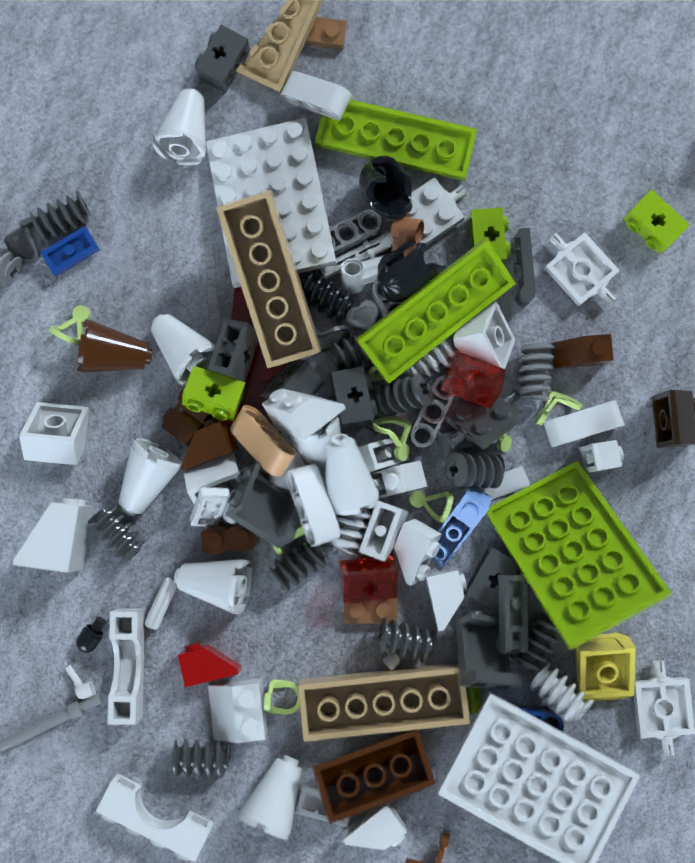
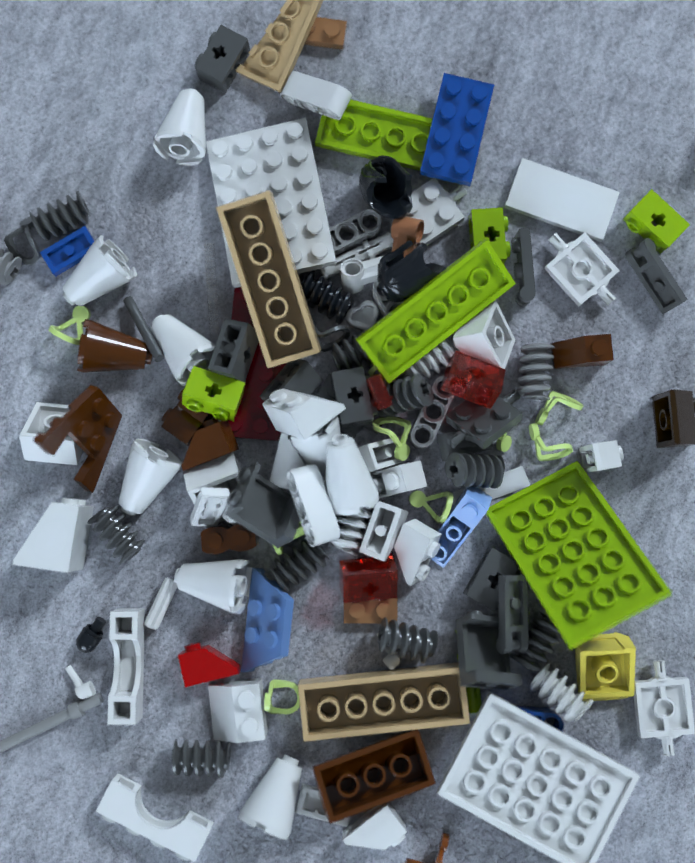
light nougat beam [230,405,297,477] -> none
white slope [425,569,467,631] -> none
white beam [544,400,625,448] -> none
none -> reddish brown wing [32,385,122,493]
none -> white cone [63,235,137,306]
none -> dark grey bar [123,296,165,362]
none -> medium blue wing [241,568,294,672]
none -> clear red pin [366,374,394,411]
none -> blue plate [419,73,495,186]
none -> white tile [504,158,620,242]
none -> yellowish green piece [529,423,573,461]
none -> dark grey plate [625,238,688,314]

